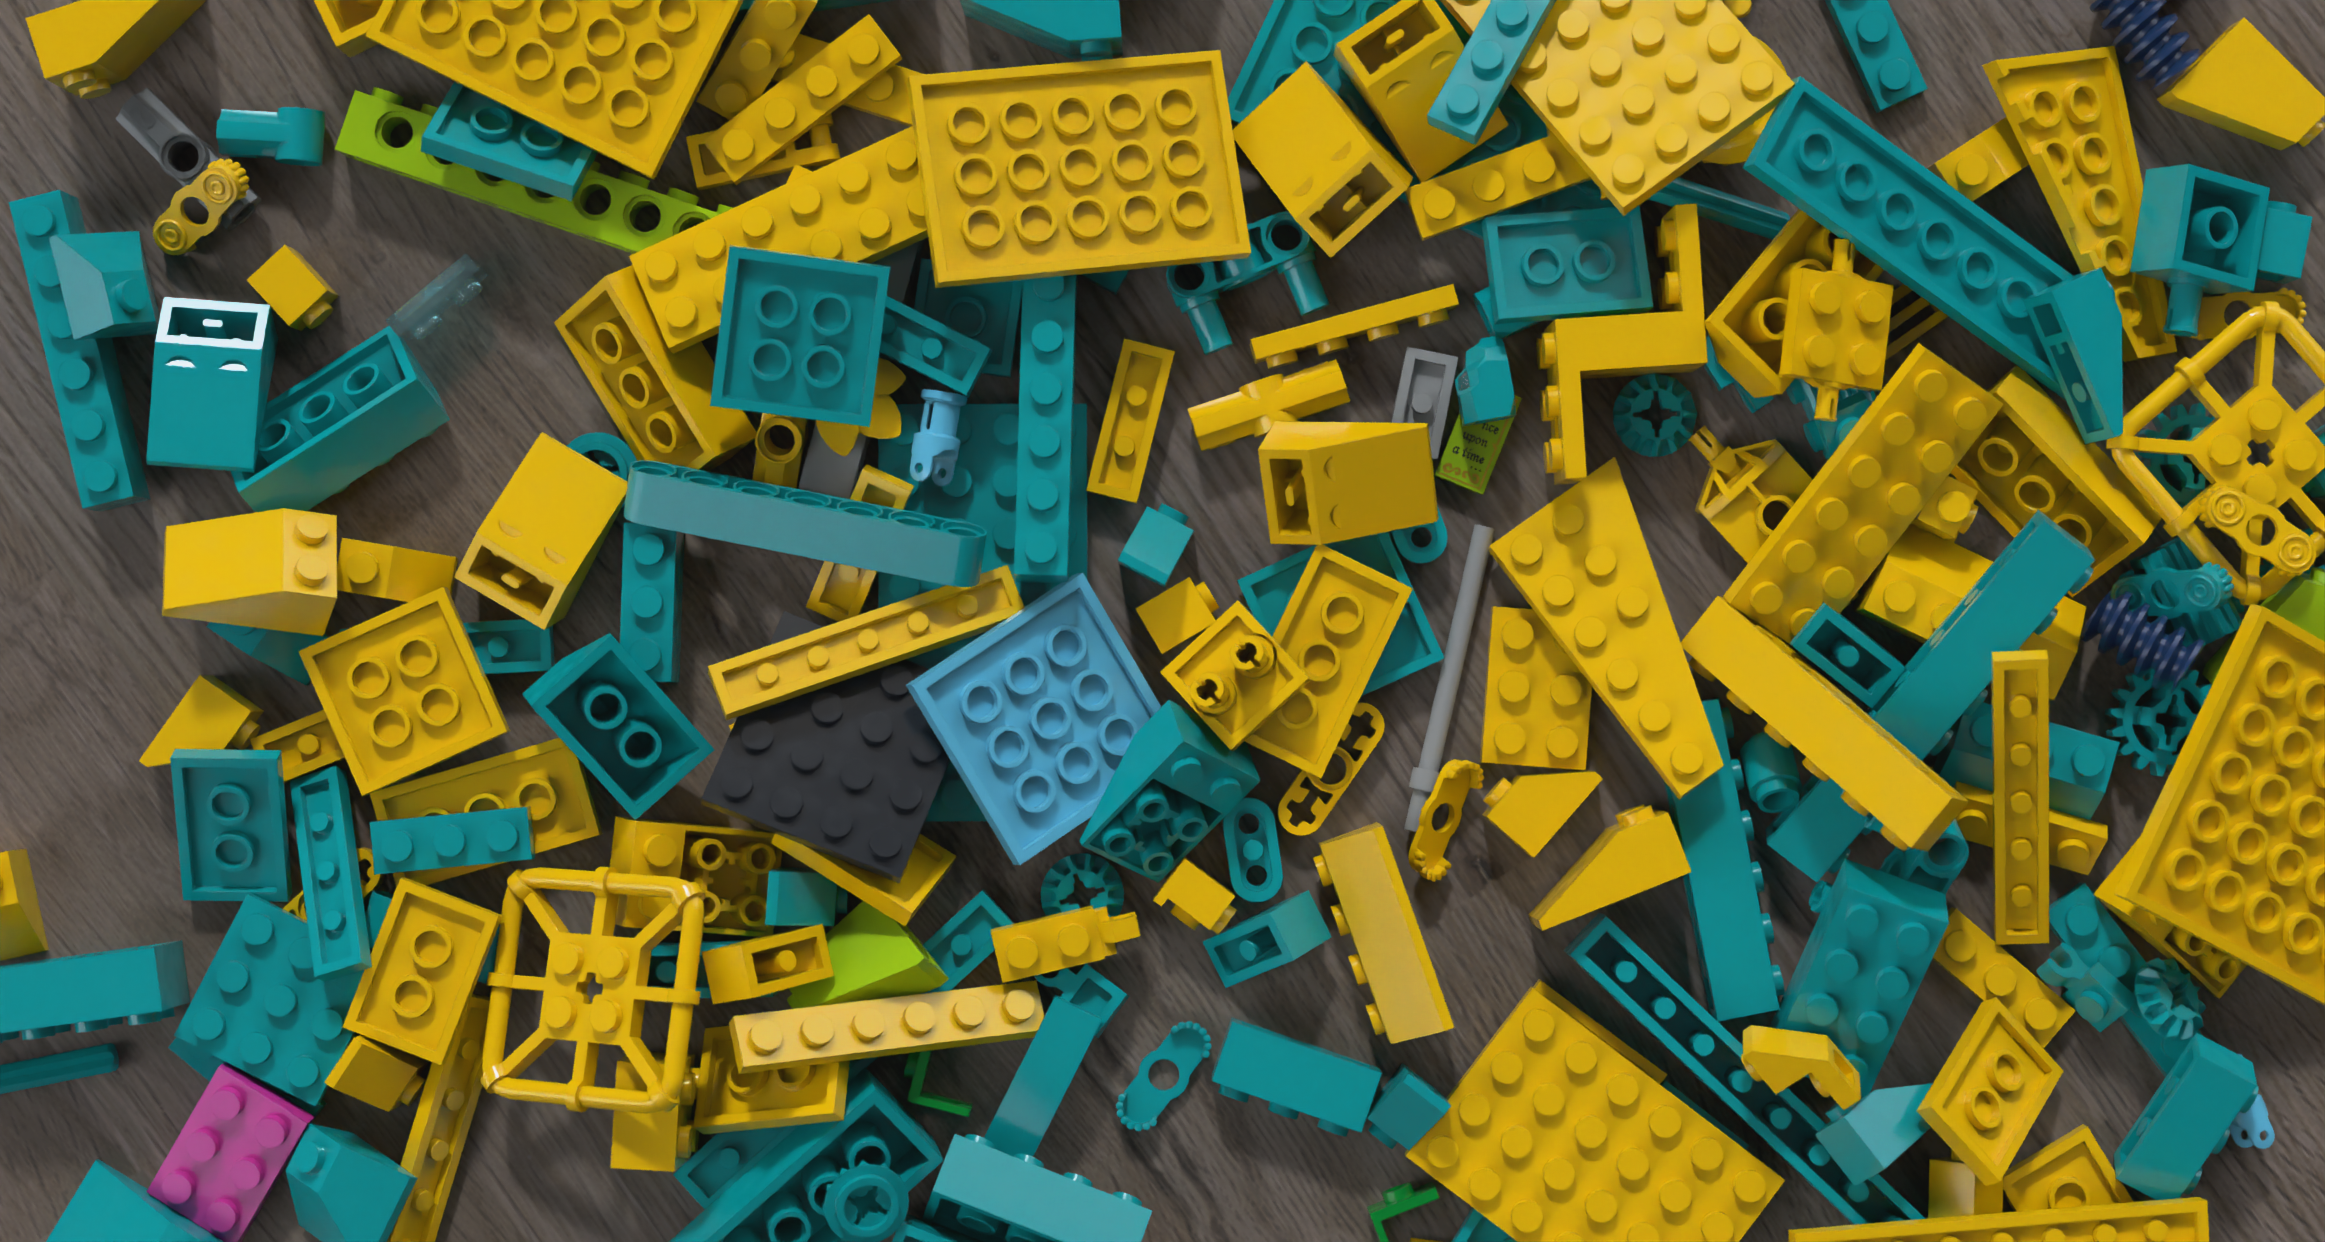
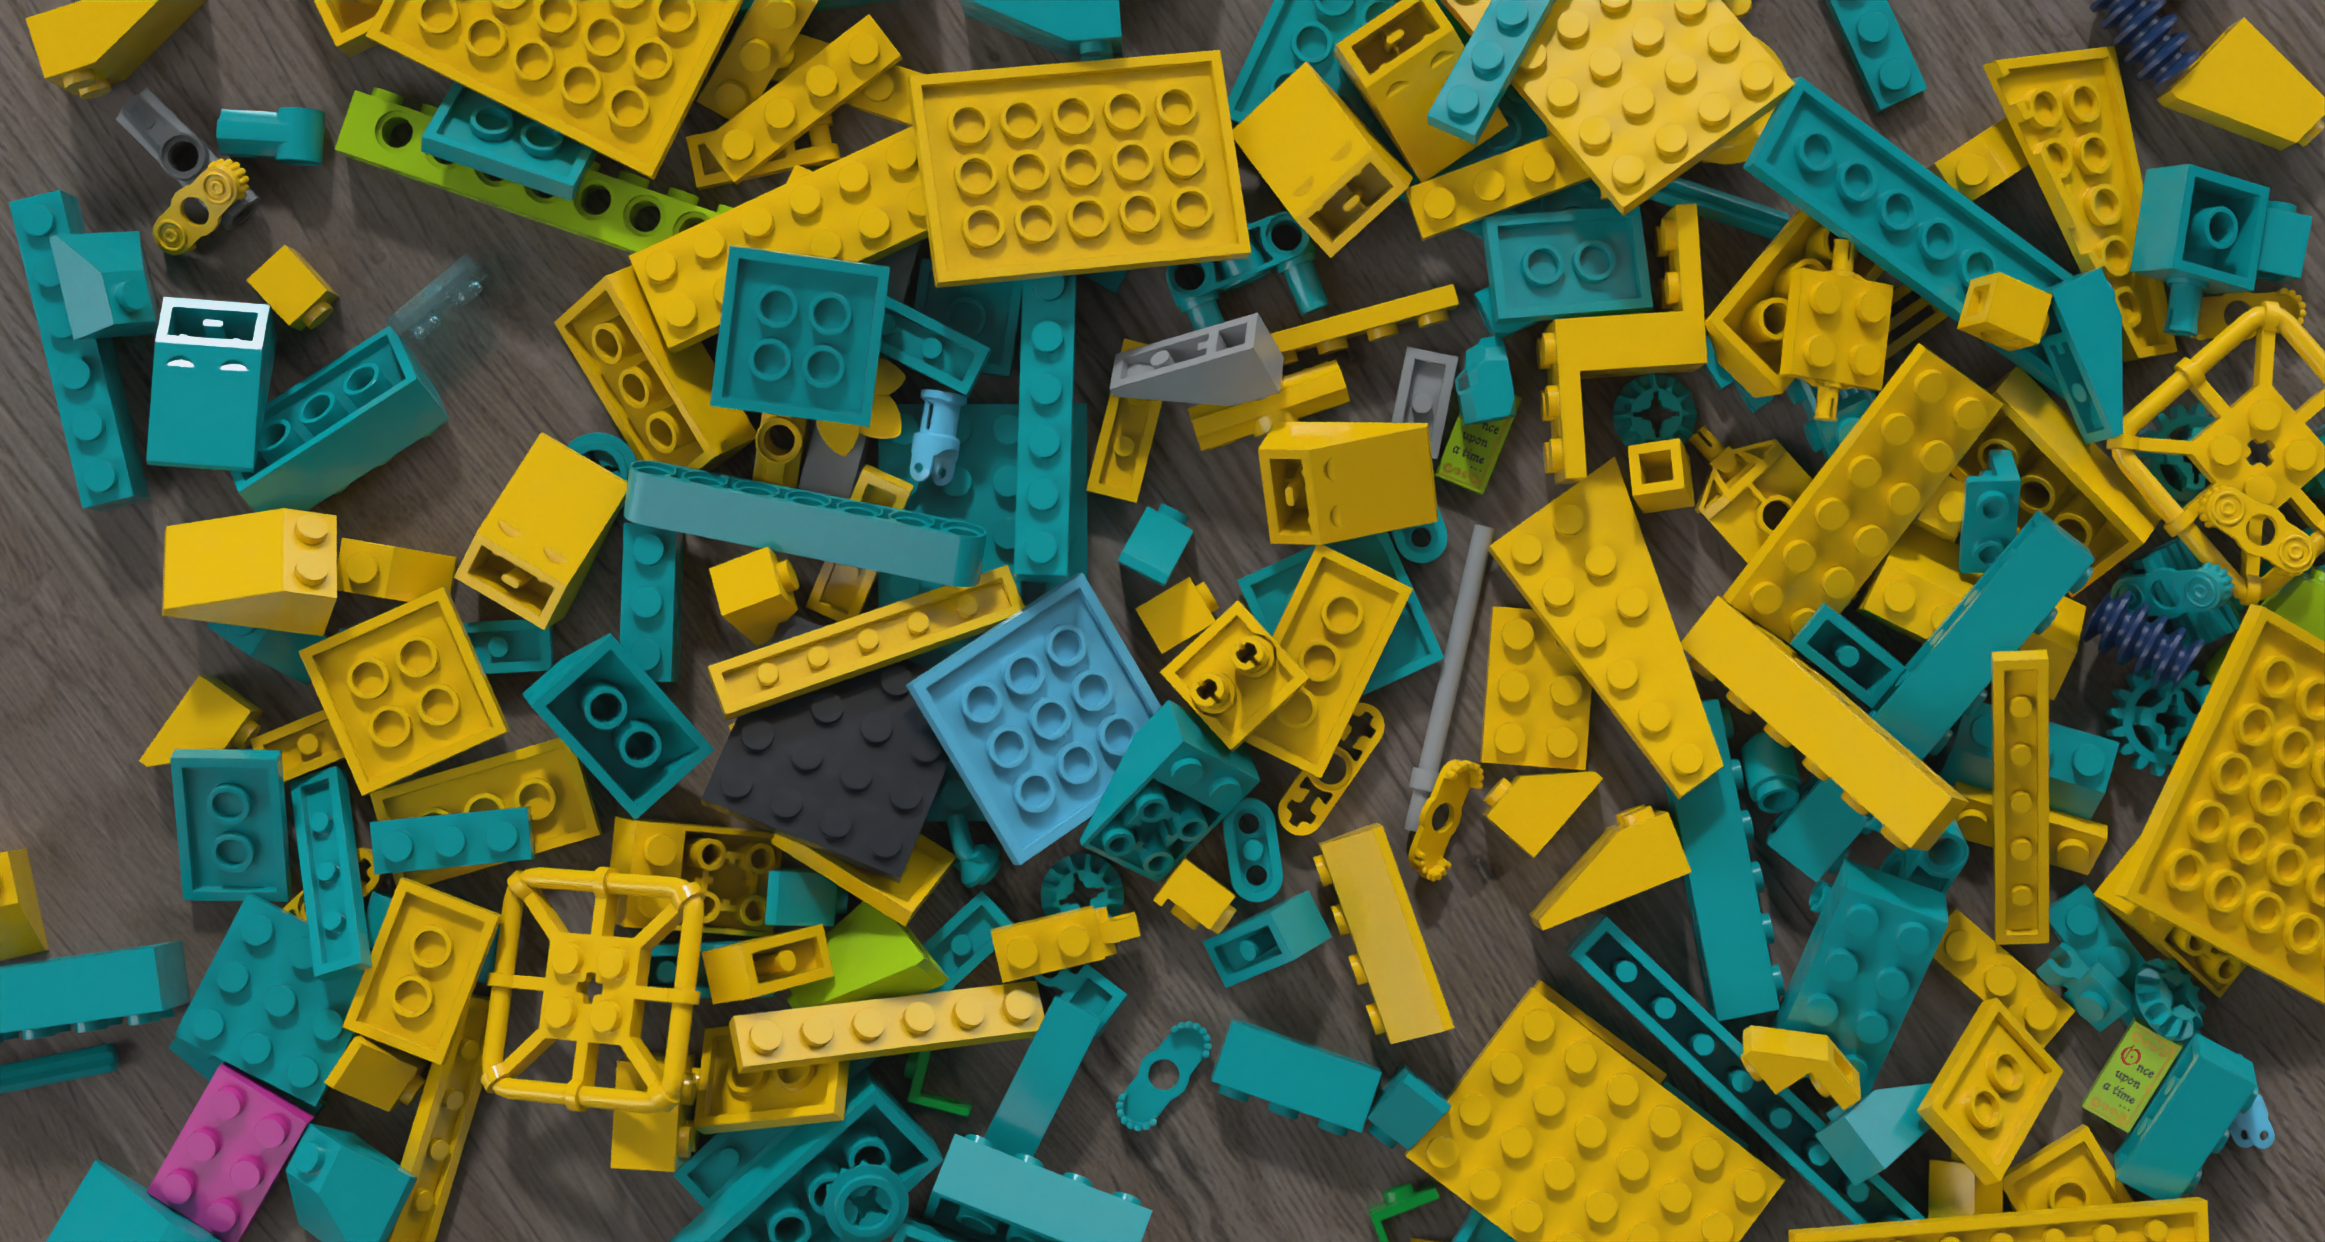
none -> yellow slope [709,546,799,646]
none -> teal plate [946,813,1001,887]
none -> light grey slope [1110,313,1284,406]
none -> yellow brick [1627,438,1695,514]
none -> yellow brick [1957,272,2052,352]
none -> teal bracket [1958,450,2021,573]
none -> lime tile [2082,1016,2183,1133]

